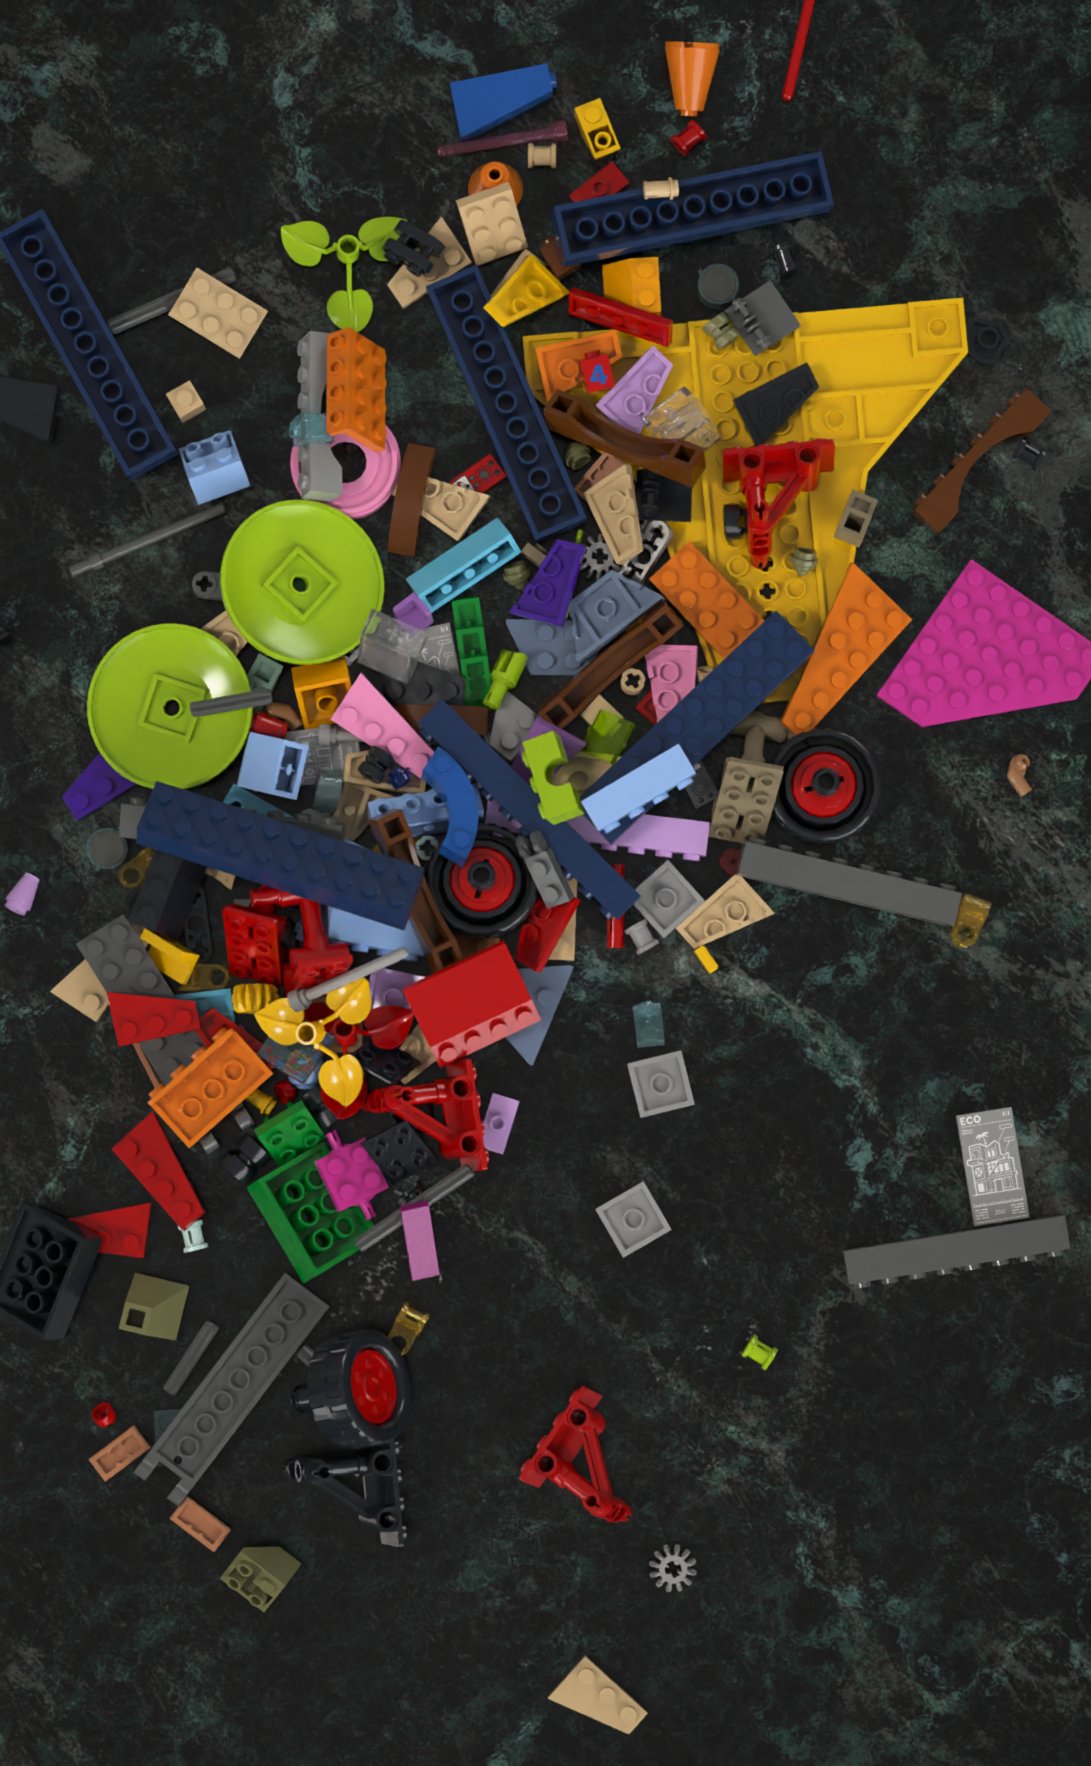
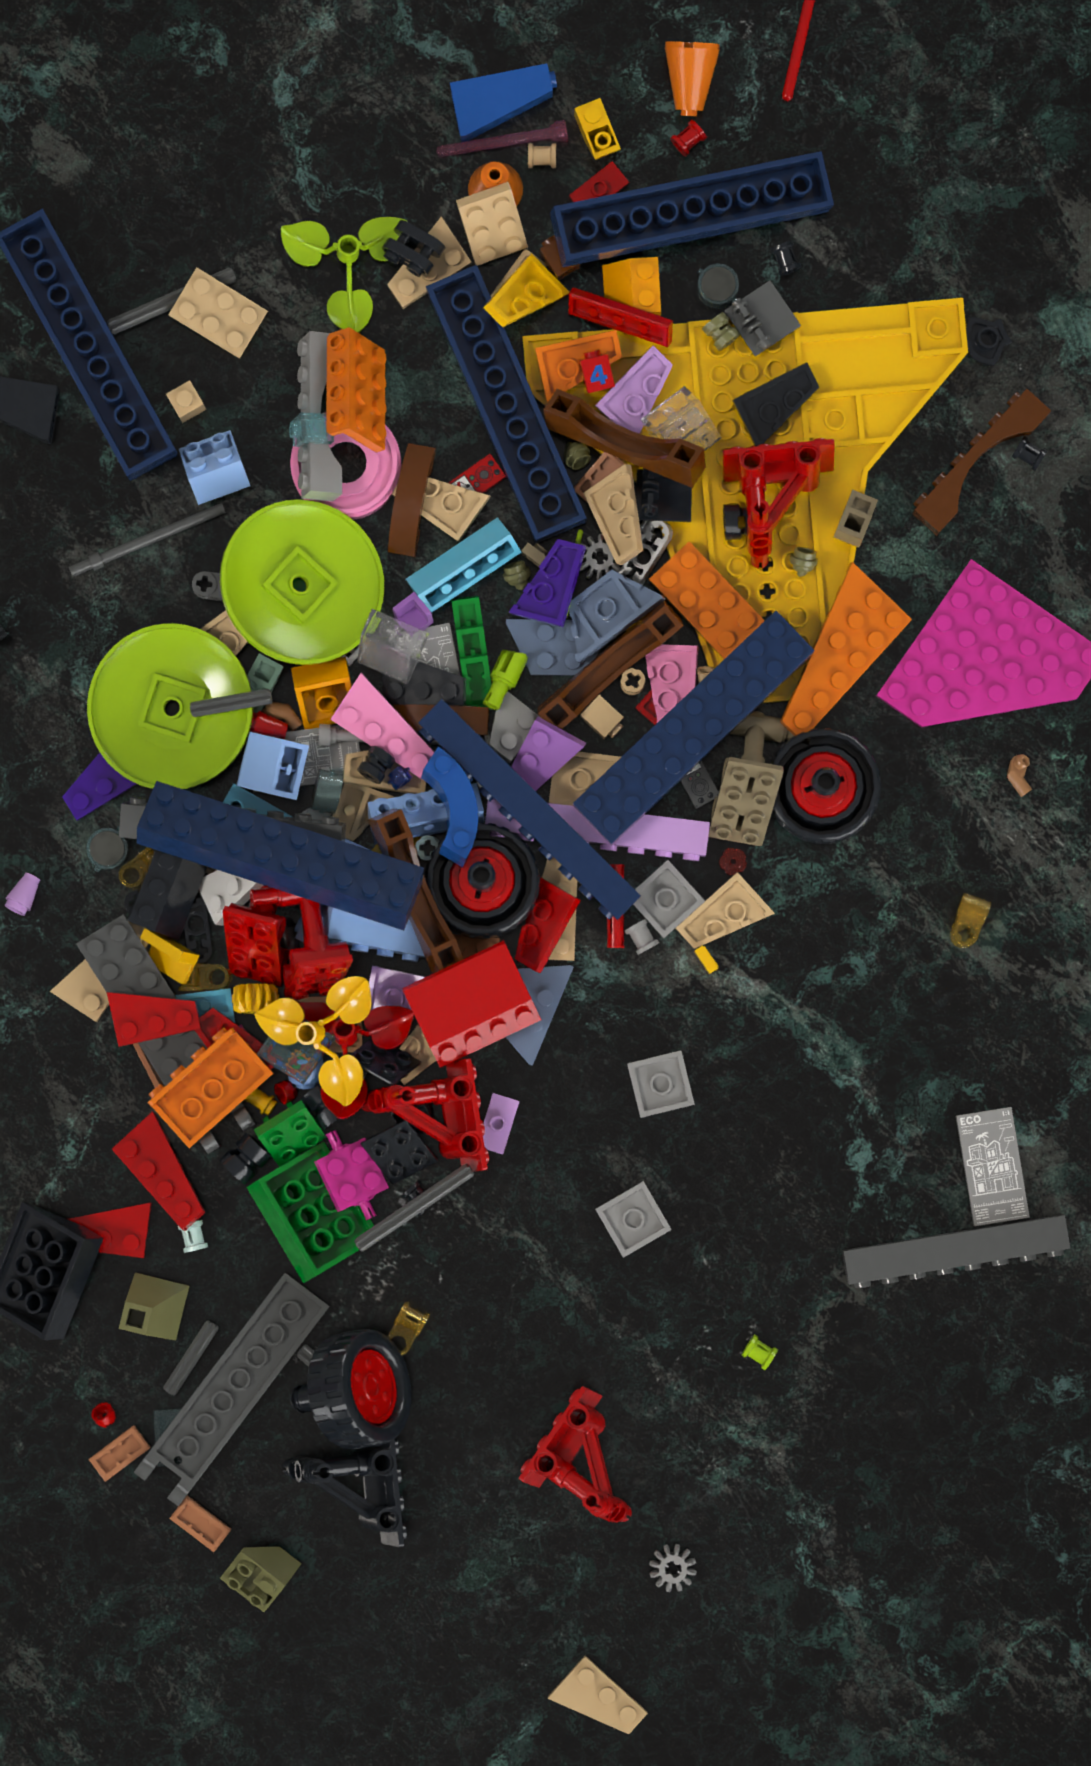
light grey piece [287,948,408,1013] -> none
magenta tile [400,1200,440,1281] -> none
dark grey hinge [516,830,574,909] -> none
lime arch [521,731,585,825] -> none
clear neon green piece [580,709,635,766] -> none
light blue brick [581,744,696,834] -> none
clear light blue bracket [633,1001,665,1048] -> none
tan pin [643,177,679,200] -> none
dark grey brick [735,838,962,927] -> none
none -> white wing [199,870,264,926]

